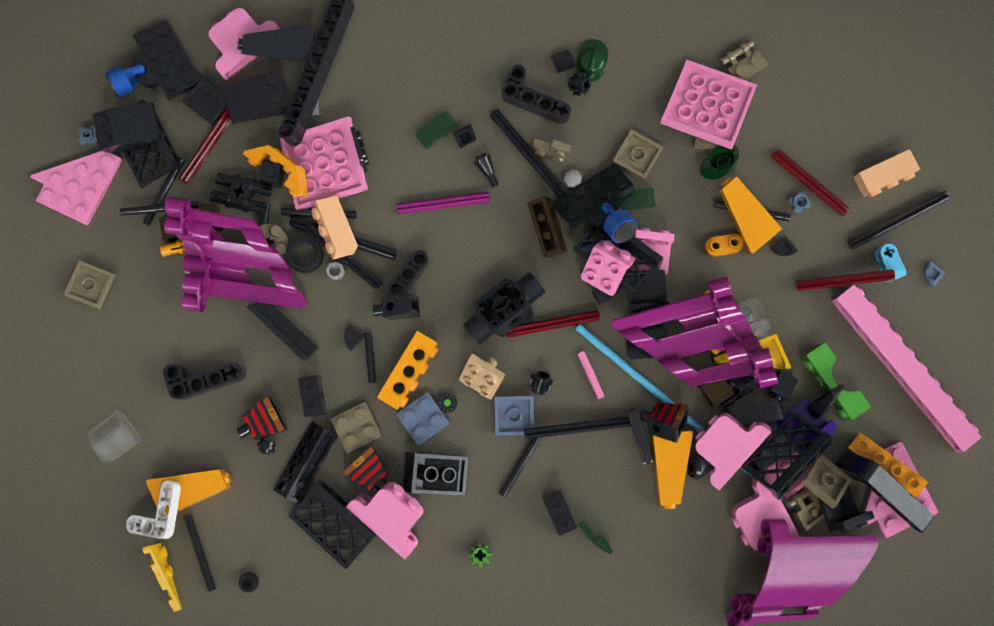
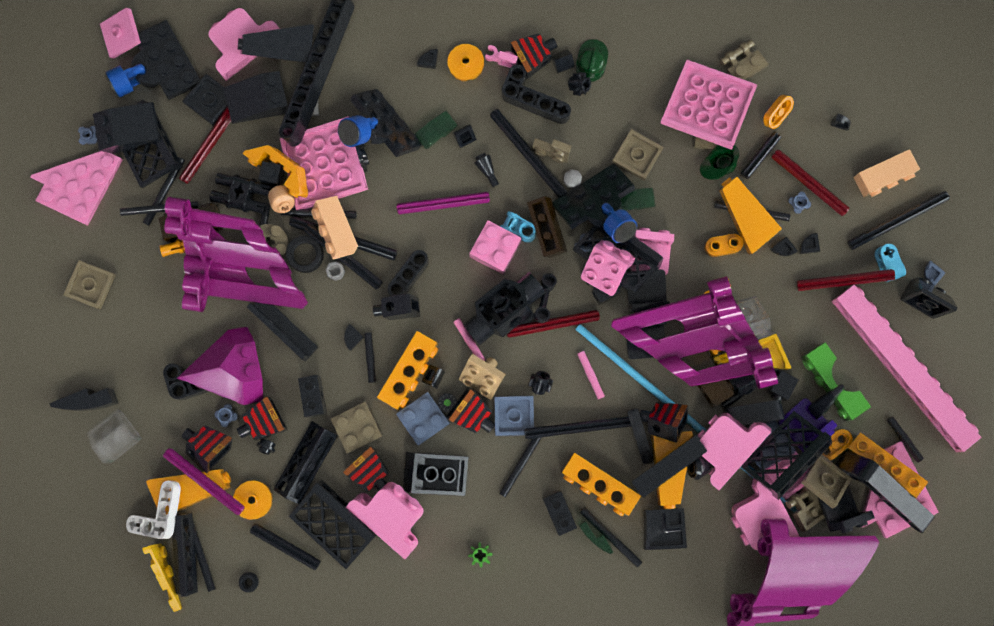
none -> black slope [49,388,119,411]
none -> bright pink plate [100,8,141,59]
none -> magenta axle [163,448,245,515]
none -> black fence [172,513,198,597]
none -> magenta wedge [177,327,263,405]
none -> torso [182,426,233,473]
none -> sand blue plate [214,404,238,427]
none -> light orange plate [233,480,273,520]
none -> black axle [250,524,321,570]
none -> light nougat head [268,185,295,213]
none -> black plate [338,89,422,157]
none -> black tile [417,49,438,69]
none -> black slope [422,365,445,389]
none -> torso [446,388,495,433]
none -> light orange plate [448,44,484,81]
none -> bright pink piece [453,318,486,361]
none -> bright pink brick [470,220,522,275]
none -> bright pink plate [485,45,518,68]
none -> medium azure piece [500,211,536,242]
none -> torso [511,34,557,79]
none -> black bar [533,273,557,323]
none -> light orange brick [561,453,641,517]
none -> black bar [580,507,642,568]
none -> black fence [631,435,707,498]
none -> black plate [644,508,687,550]
none -> black axle [741,132,781,179]
none -> light orange plate [763,95,794,129]
none -> black tile [799,233,820,254]
none -> light orange plate [822,429,853,461]
none -> black tile [831,113,851,131]
none -> black piece [887,417,924,463]
none -> black slope [900,277,958,319]

